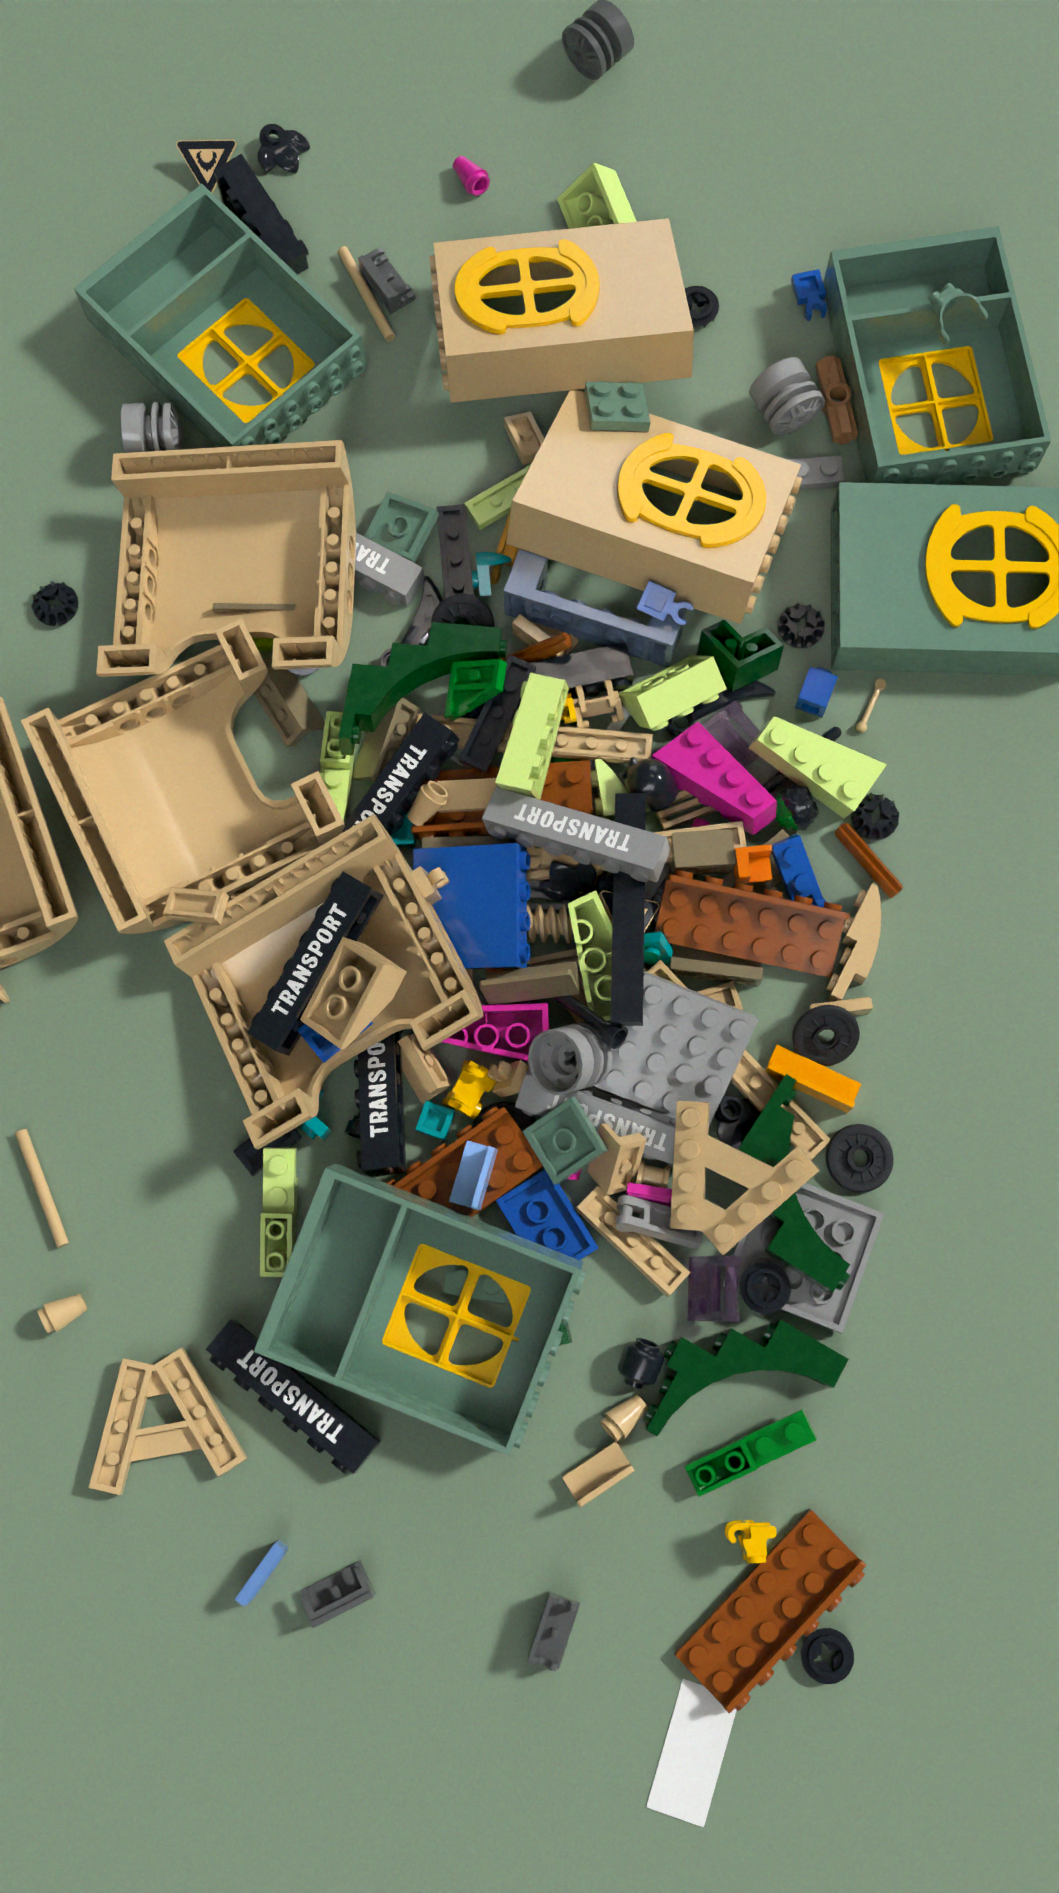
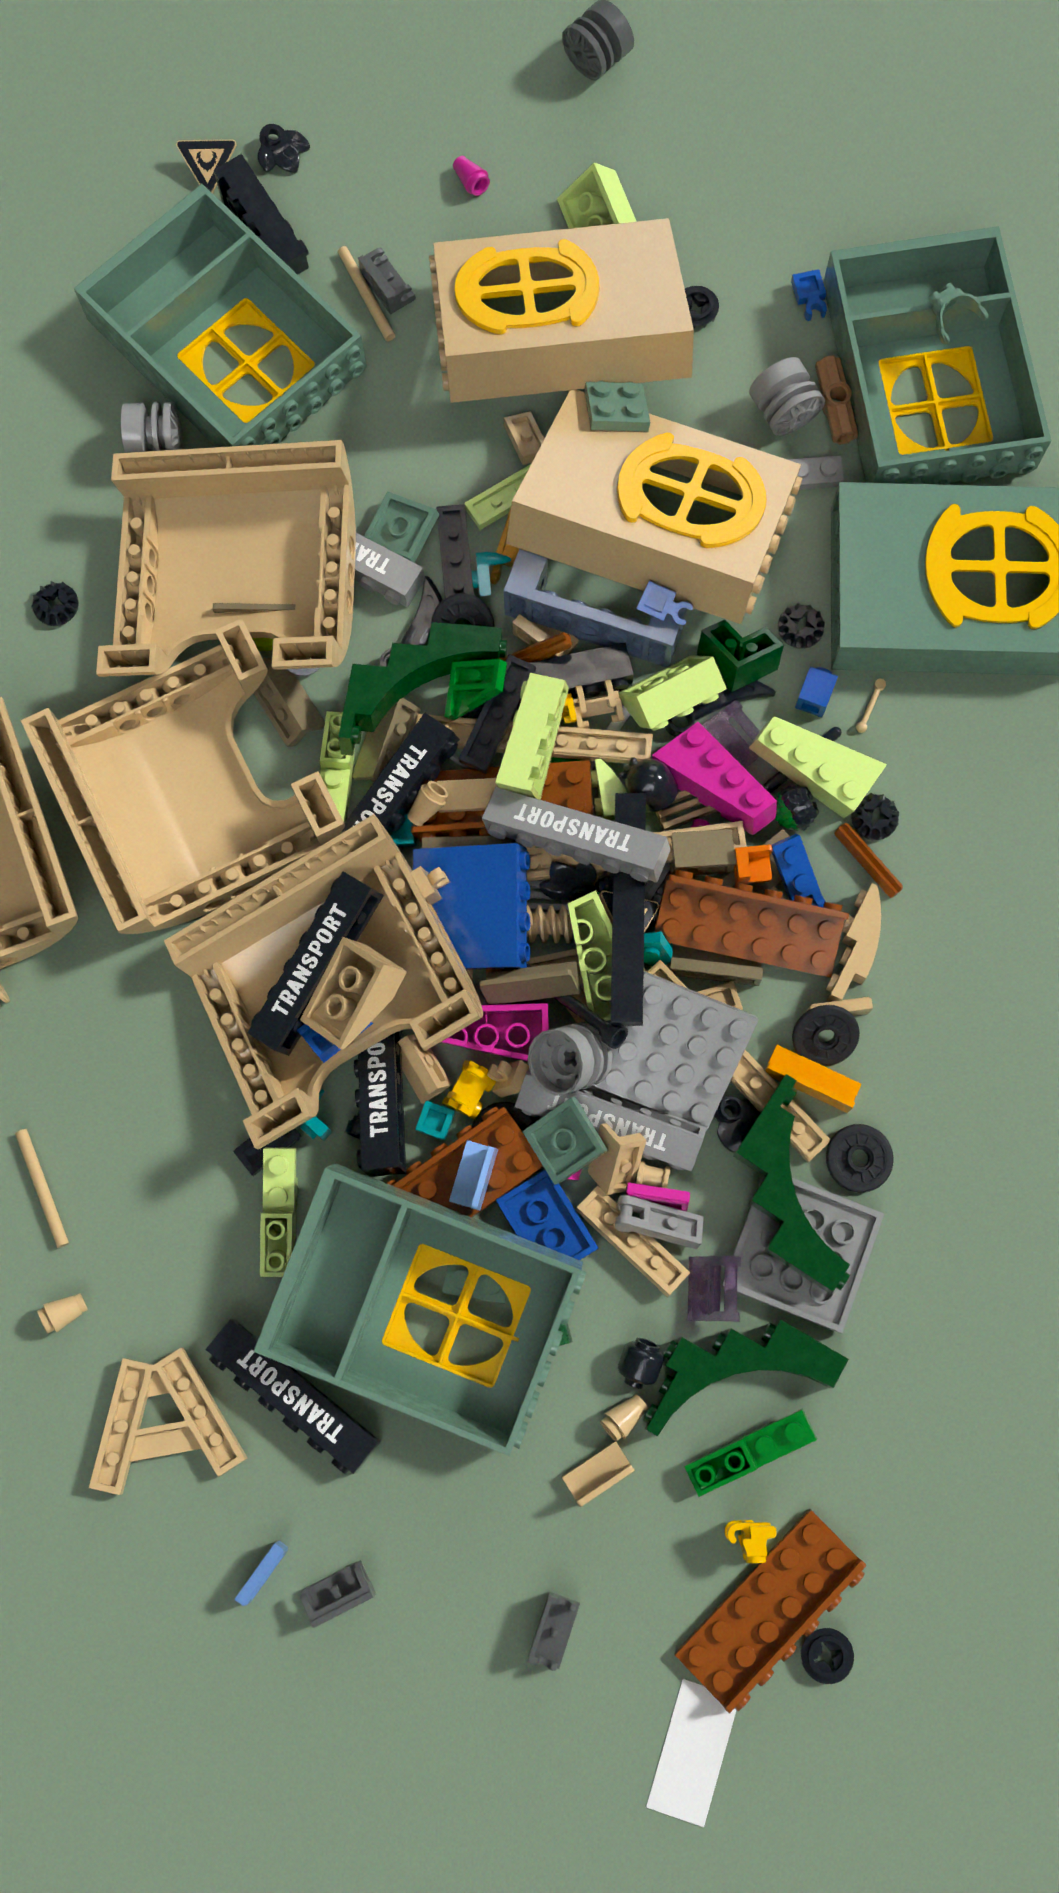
tan tile [163,887,229,925] -> none
tan plate [670,1100,820,1255] -> none
black gear [739,1262,791,1314] -> none

